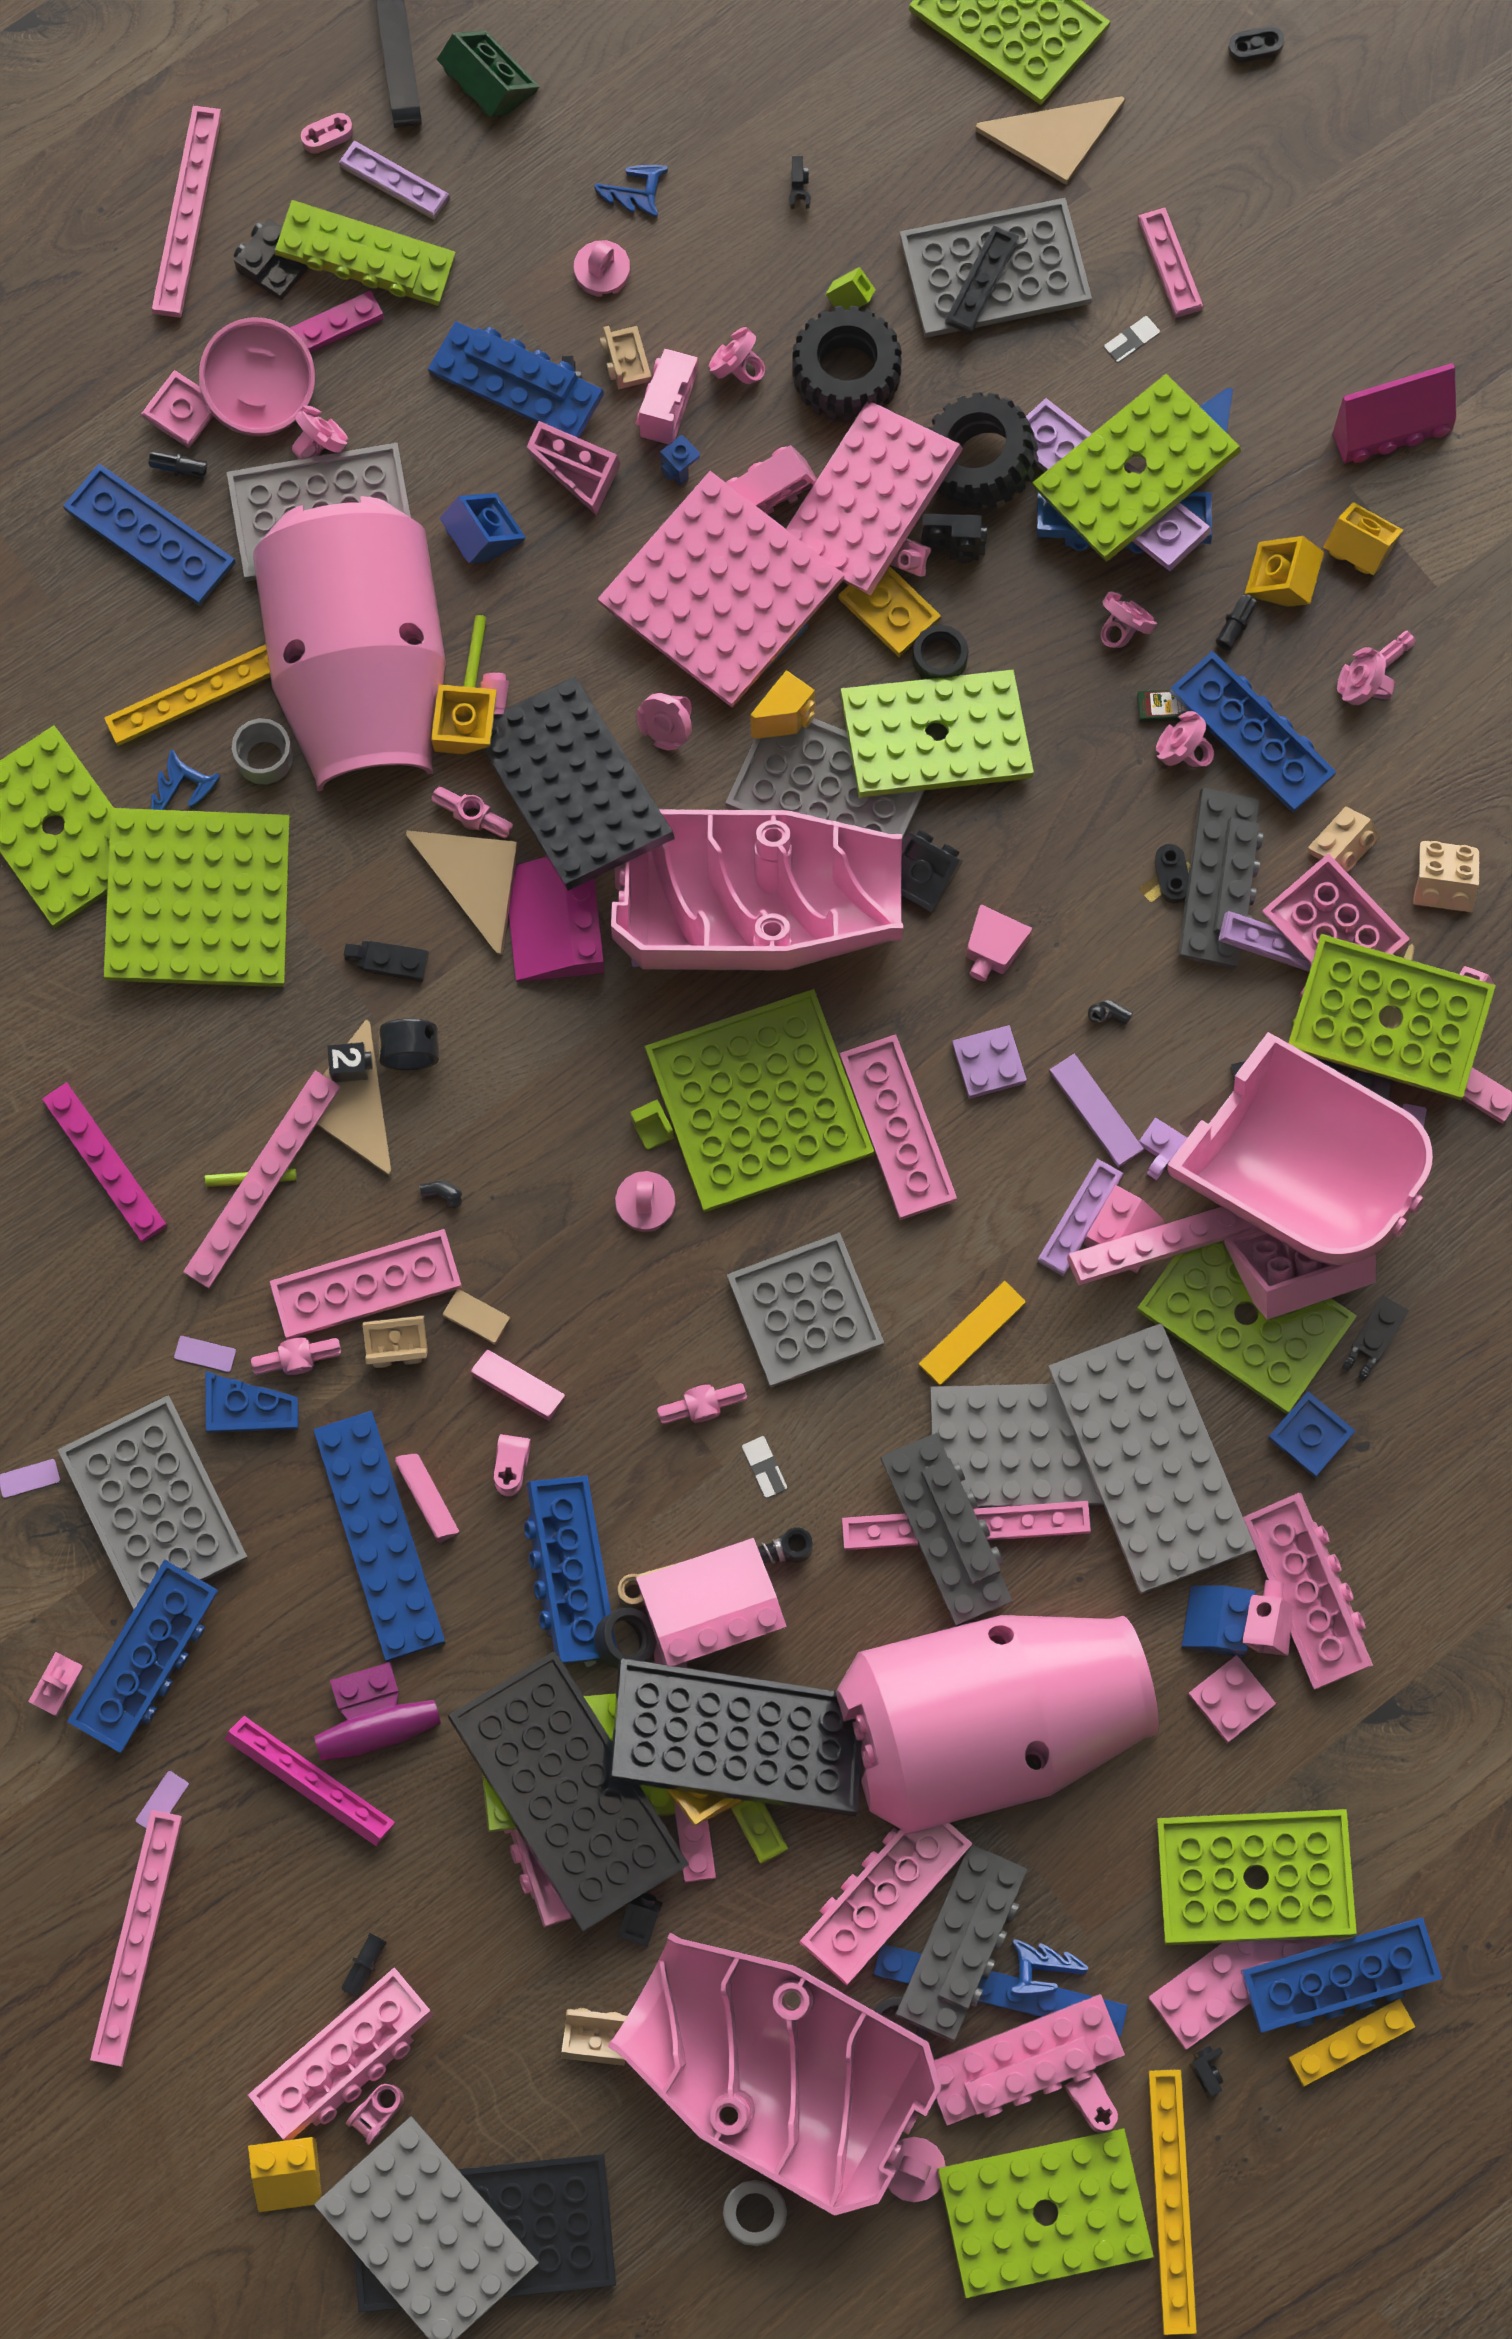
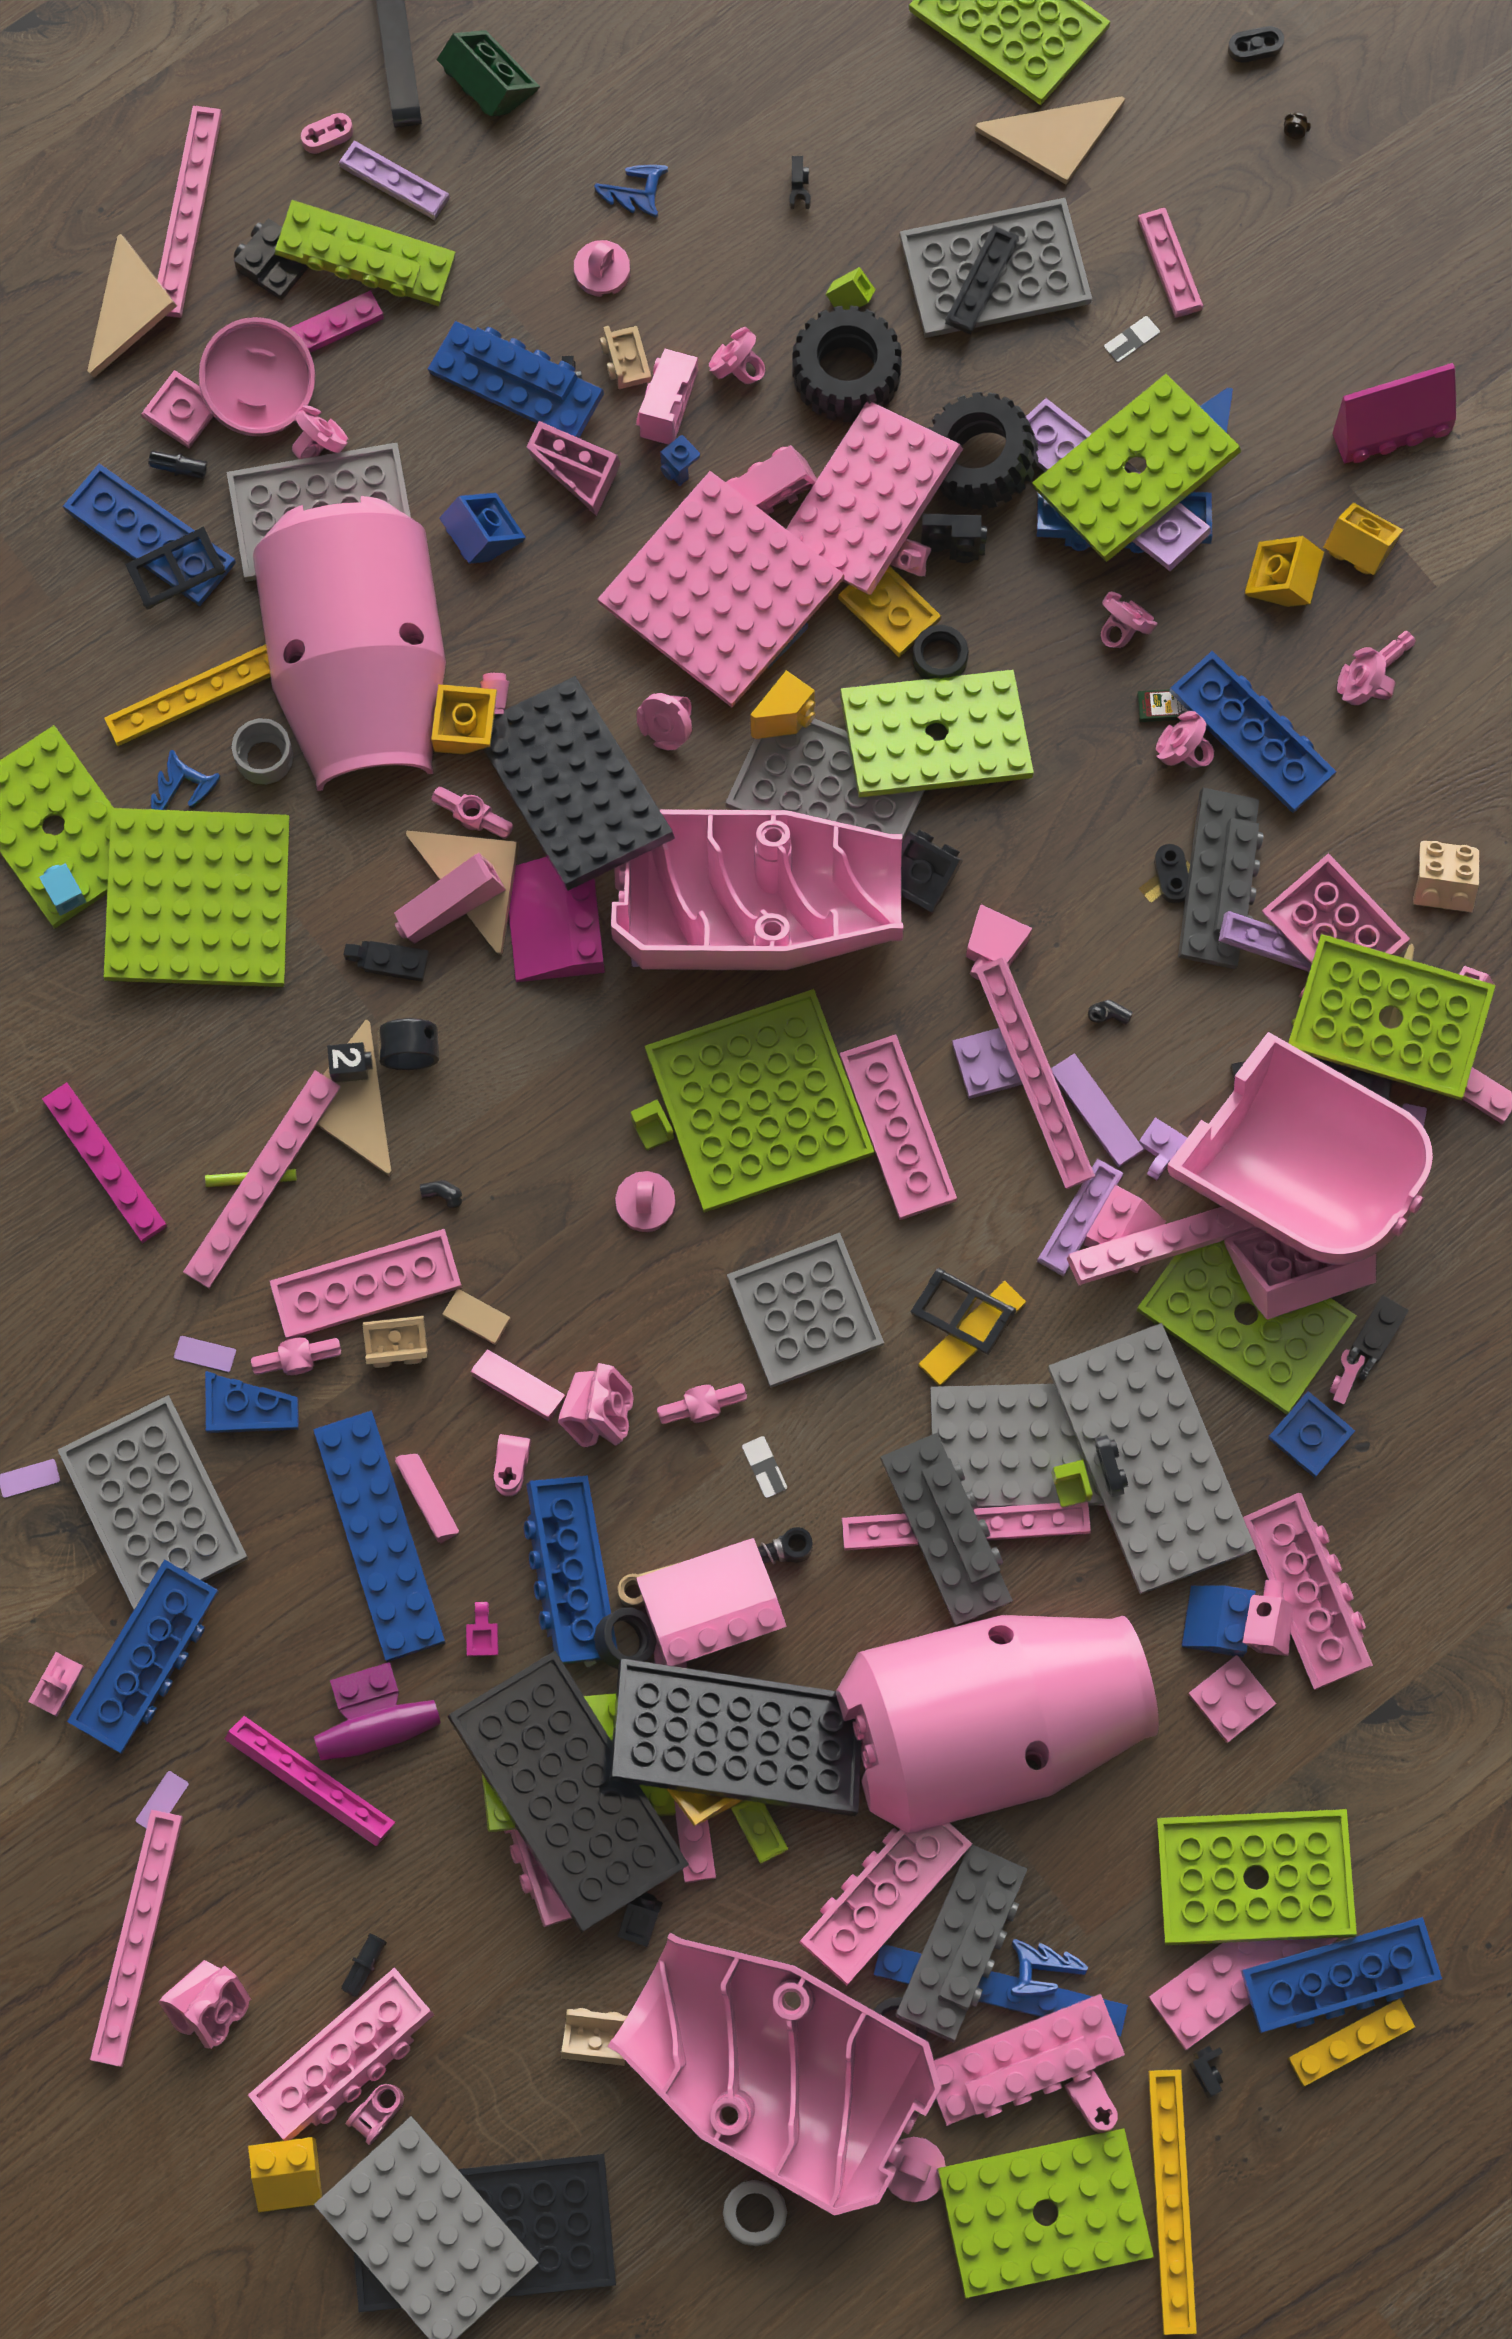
lime bar [463,615,486,687] -> none
black axle [1215,594,1256,650] -> none
tan bracket [1308,806,1379,872] -> none
none -> medium azure brick [39,863,86,916]
none -> tan tile [87,234,177,378]
none -> black window [125,526,226,610]
none -> bright pink piece [159,1960,251,2049]
none -> bright pink slope [394,853,506,944]
none -> dark pink plate [466,1602,499,1657]
none -> bright pink piece [558,1363,633,1447]
none -> black window [910,1268,1016,1355]
none -> bright pink plate [975,957,1095,1189]
none -> lime panel [1051,1460,1093,1508]
none -> black plate [1094,1435,1128,1497]
none -> dark brown plate [1283,112,1311,139]
none -> bright pink plate [1330,1349,1365,1405]

